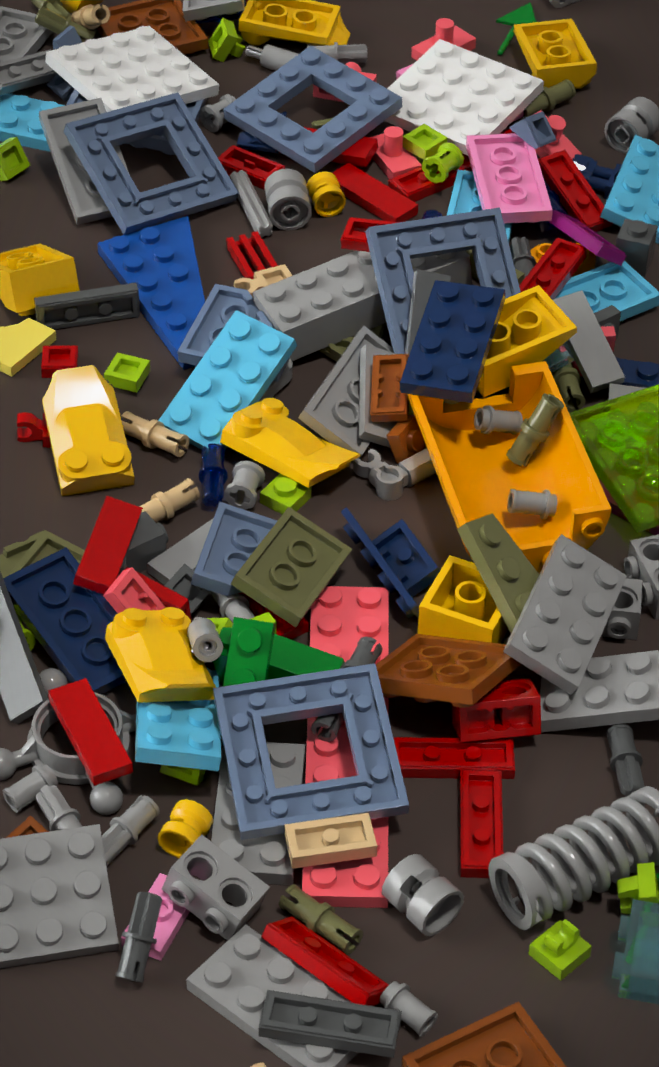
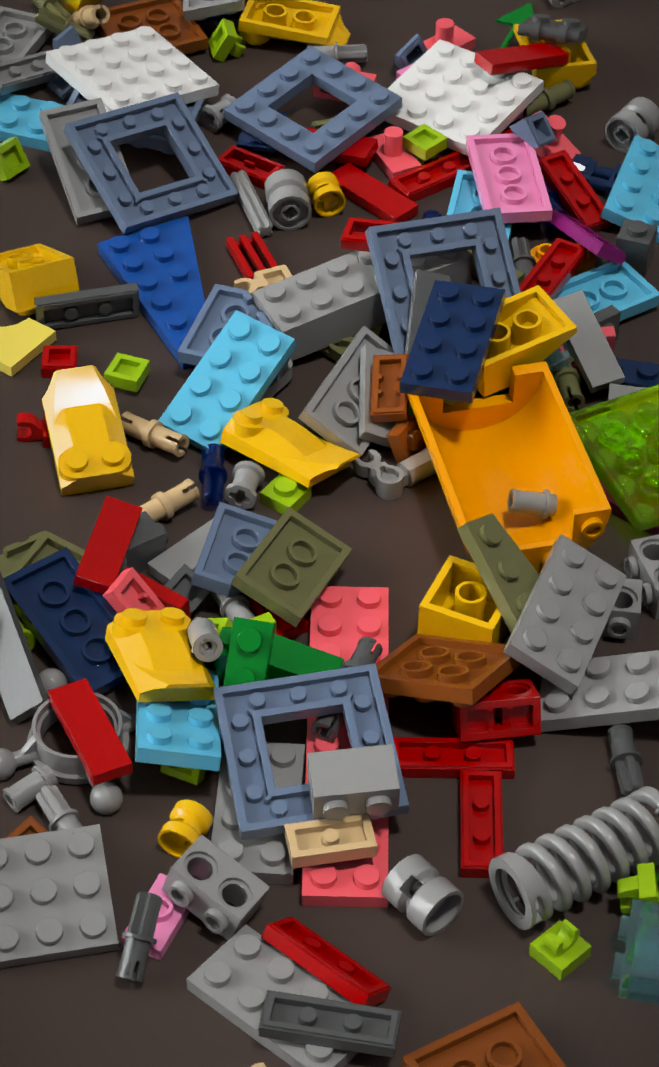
light grey axle [102,795,160,866] -> none
light grey piece [245,44,298,71] -> none
olive pin [279,884,363,955] -> none
dark blue bracket [341,507,440,619] -> none
light grey pin [379,981,438,1036] -> none
lime bush [422,142,464,183] -> none
light grey pin [474,405,523,434] -> none
olive pin [506,393,564,466] -> none
none -> light grey brick [307,744,400,820]
none -> sand blue slope [394,34,428,69]
none -> red tile [474,41,569,75]
none -> dark grey plate [518,14,588,45]

